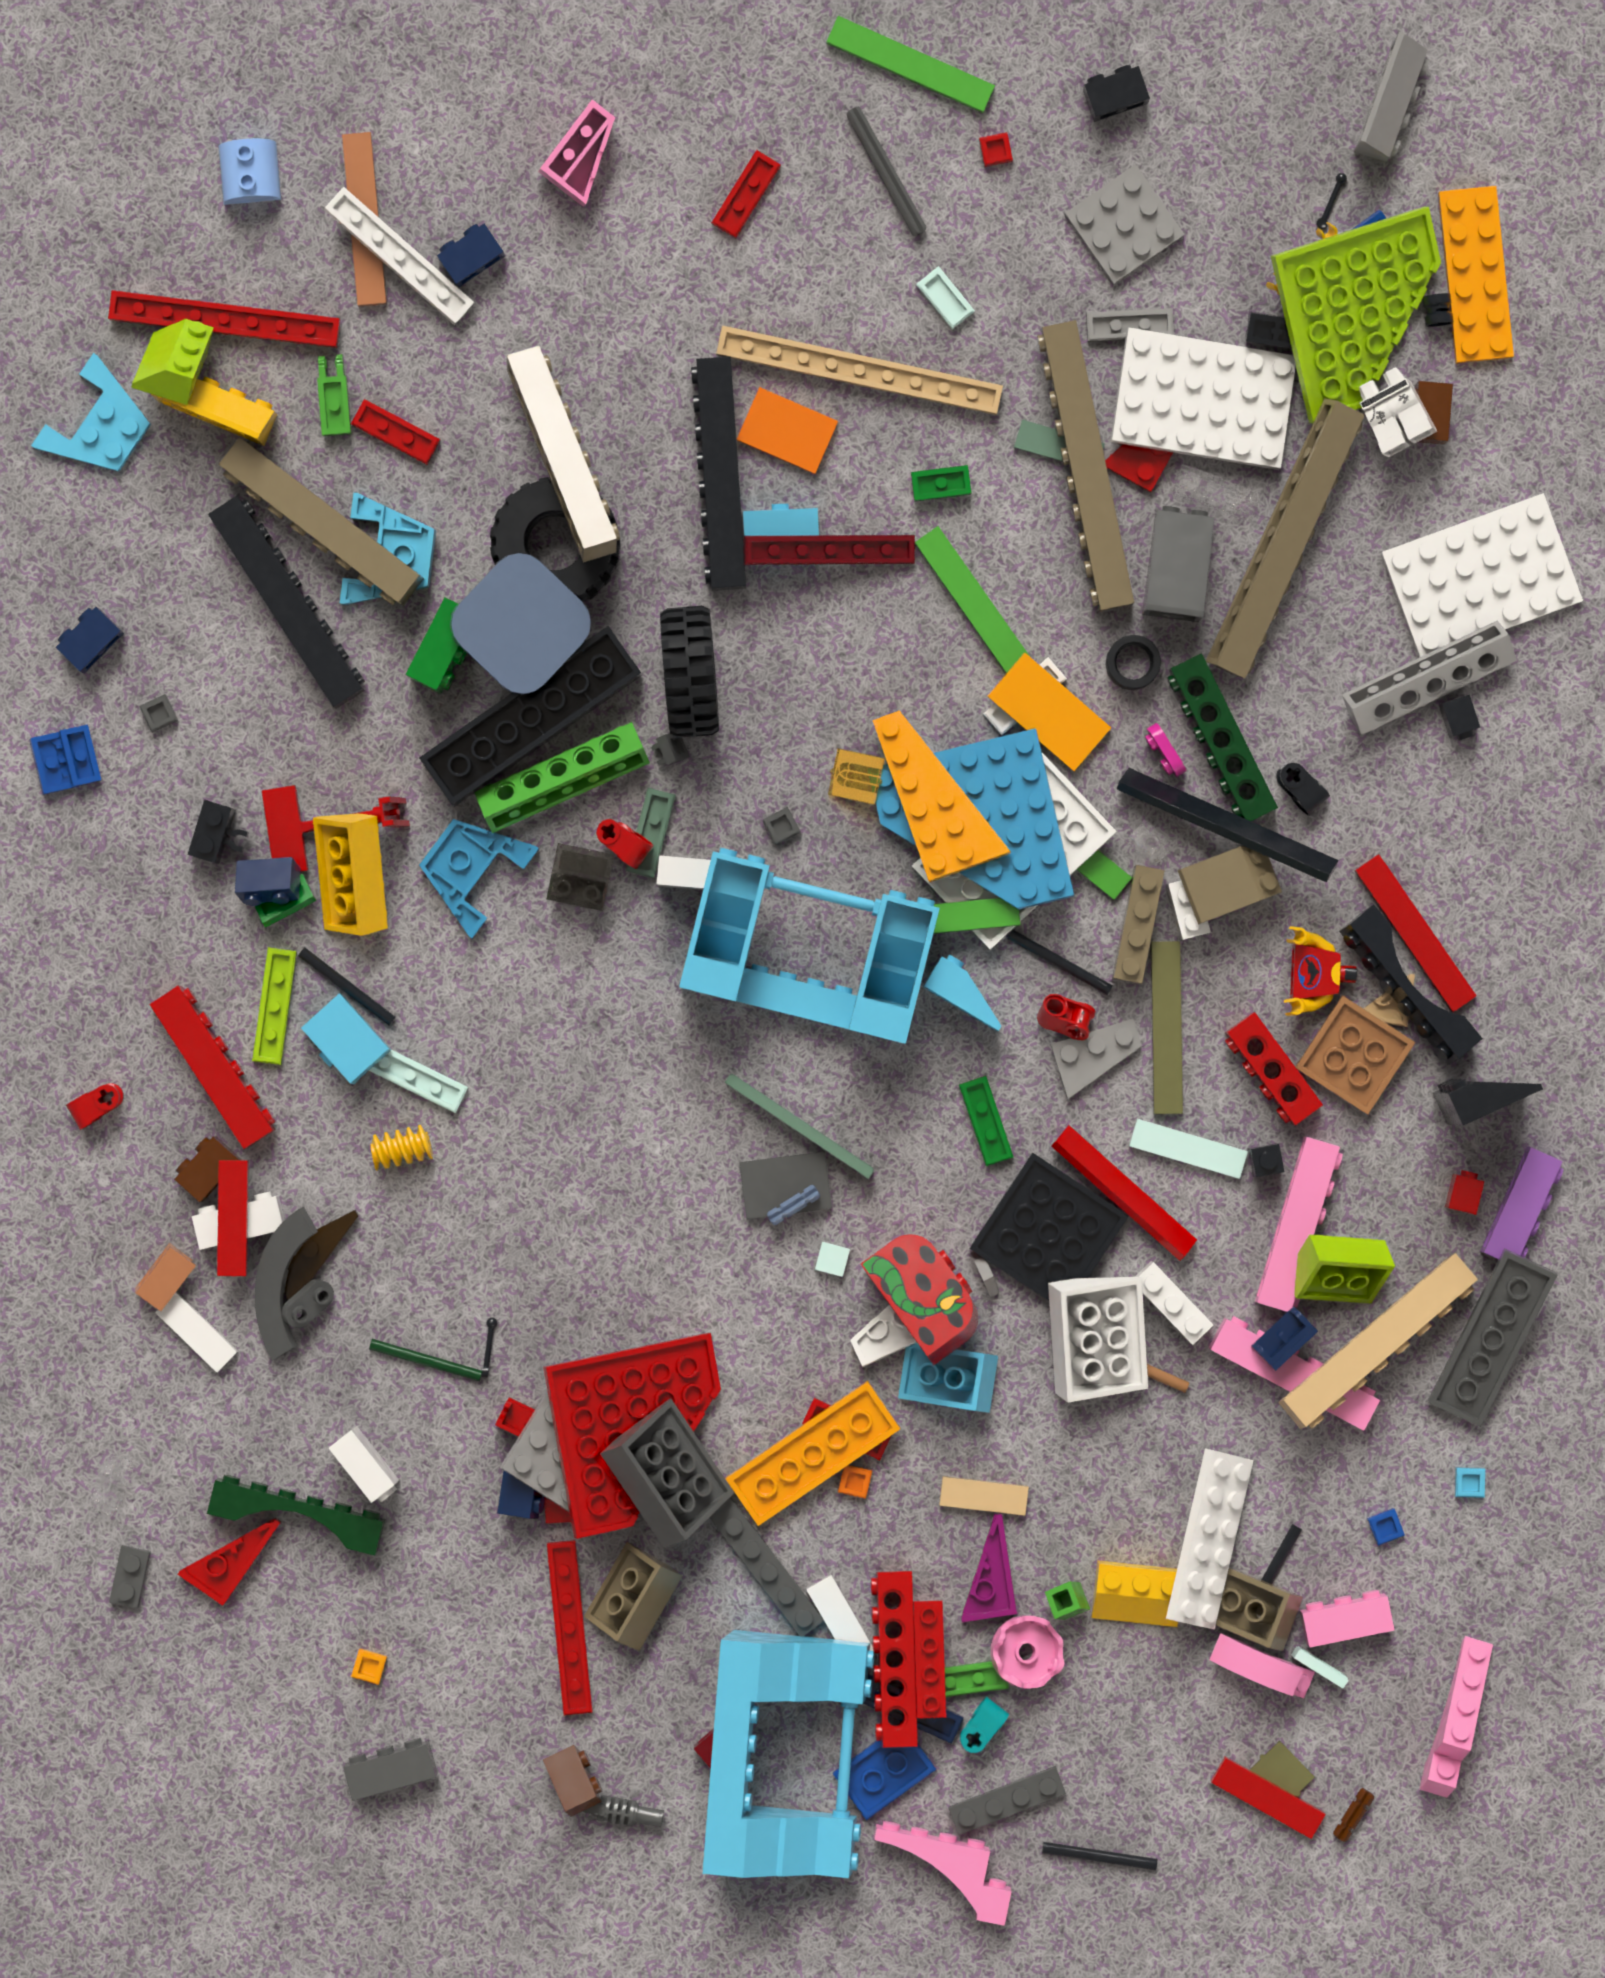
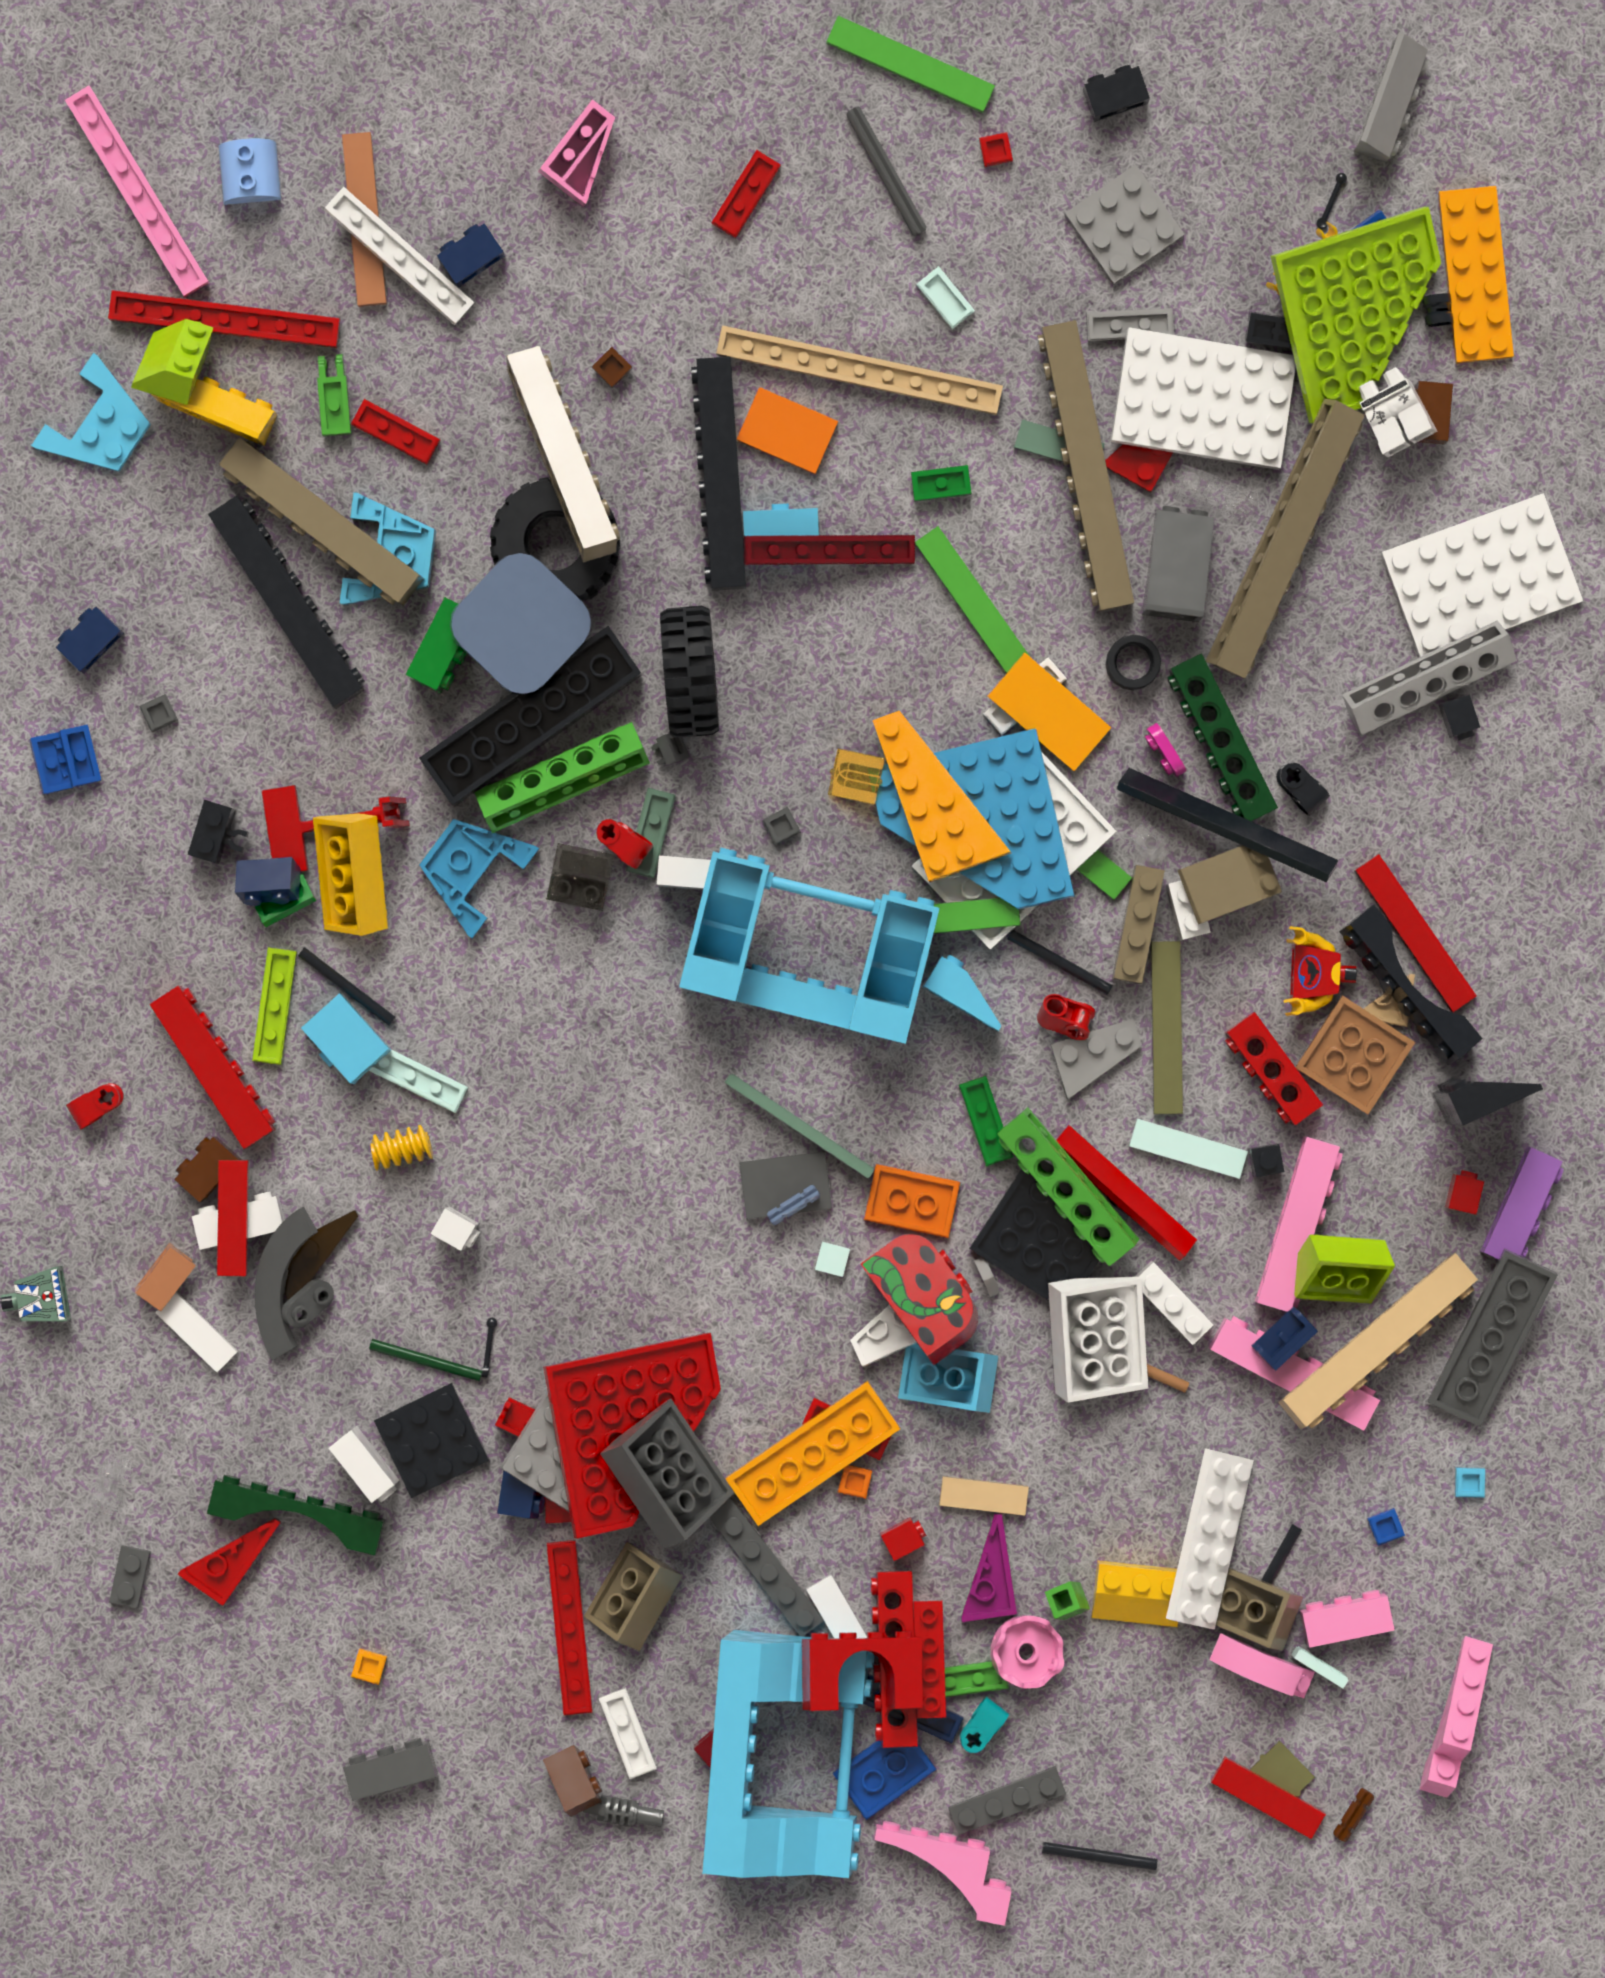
none -> torso [0,1265,71,1322]
none -> bright pink plate [65,86,209,297]
none -> black plate [374,1383,490,1498]
none -> white brick [431,1207,480,1251]
none -> reddish brown plate [592,347,633,388]
none -> white tile [599,1687,657,1779]
none -> red arch [802,1631,923,1711]
none -> orange tile [864,1164,960,1238]
none -> red brick [880,1517,927,1561]
none -> bright green brick [997,1107,1139,1266]

